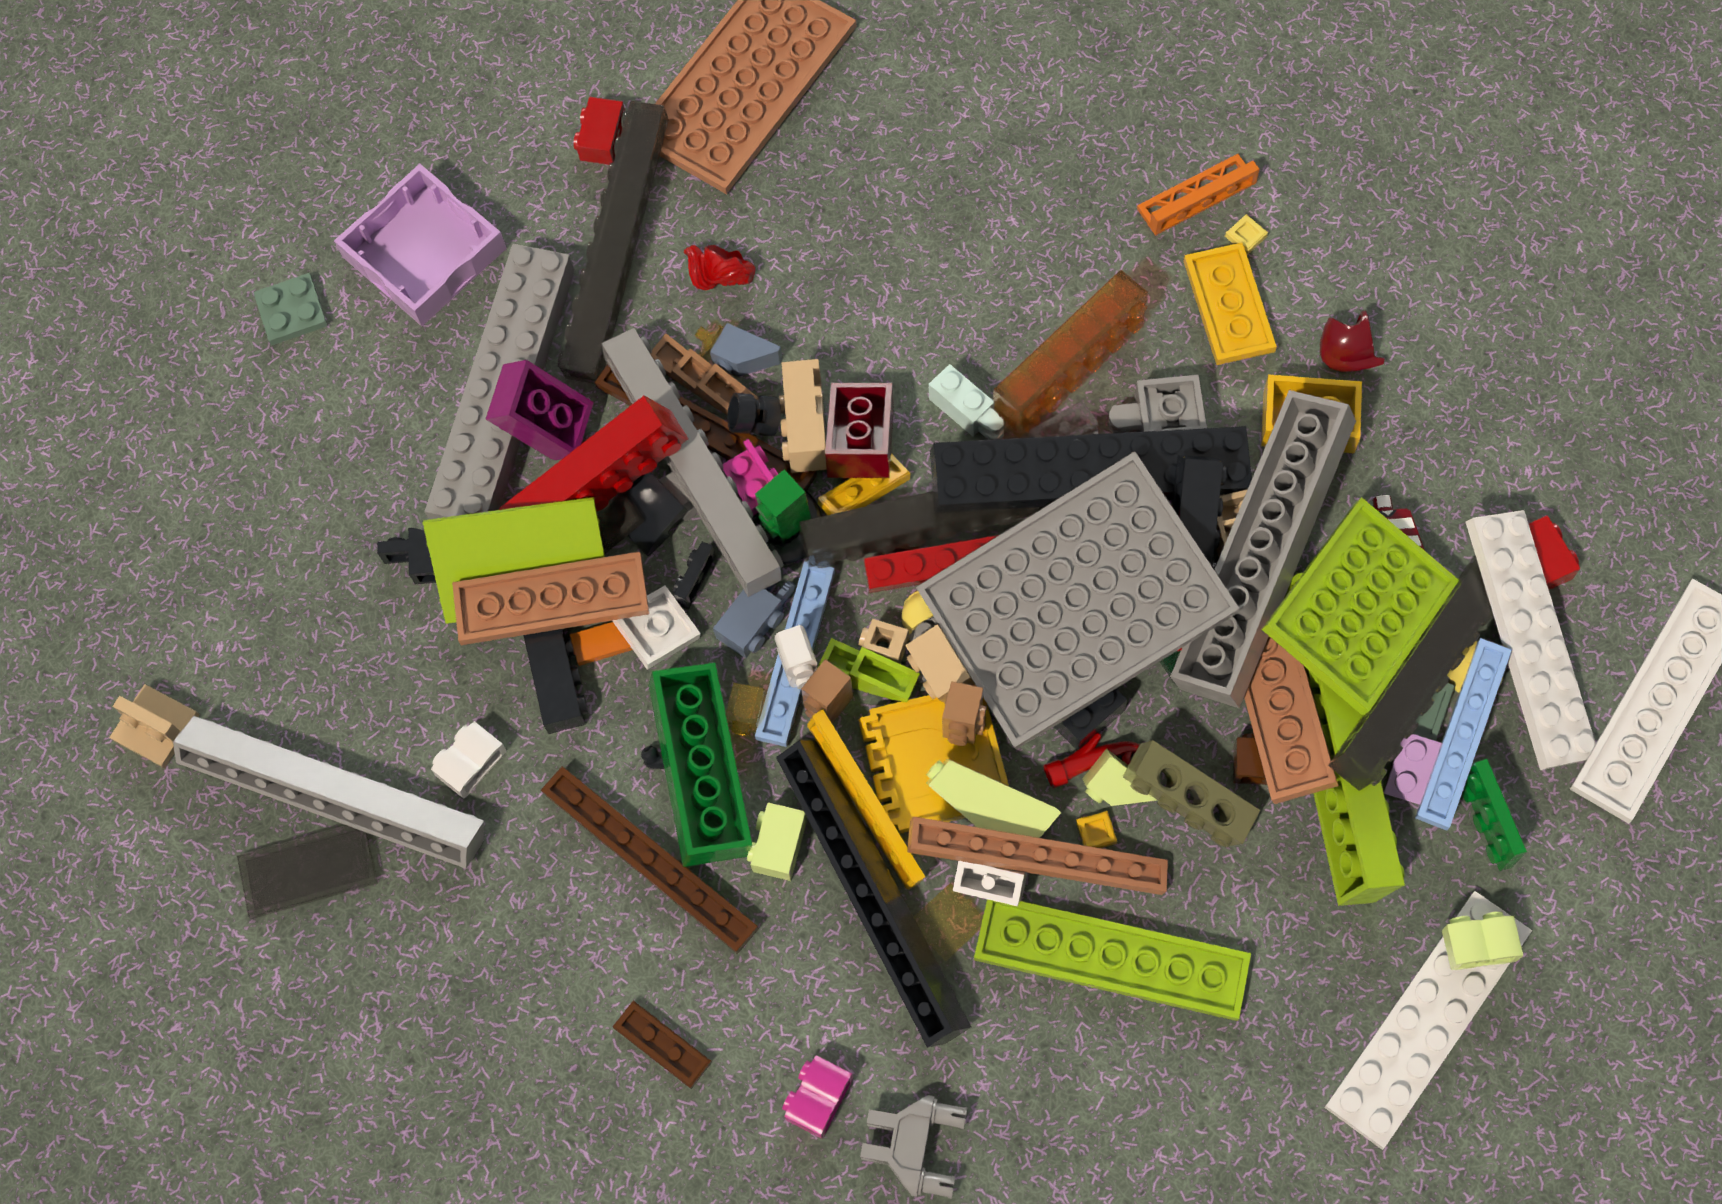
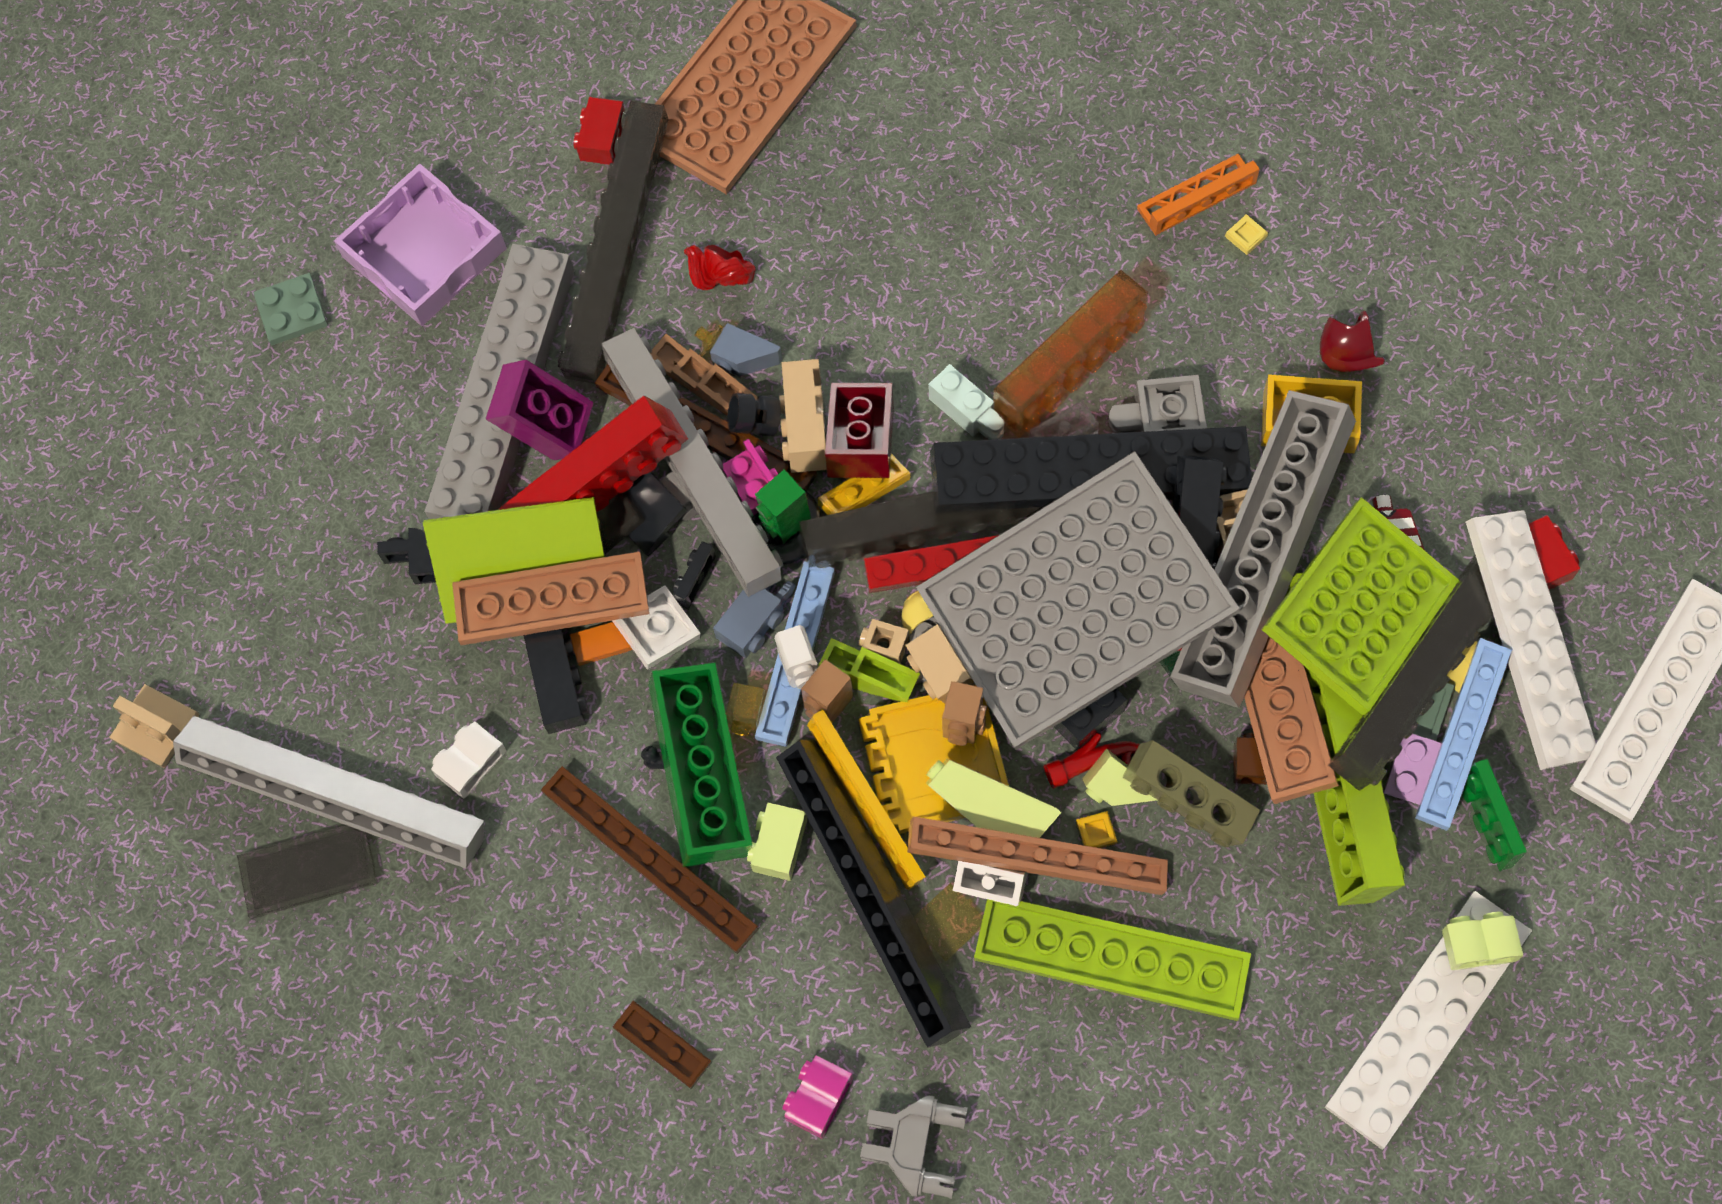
yellow plate [1183,243,1277,365] -> none

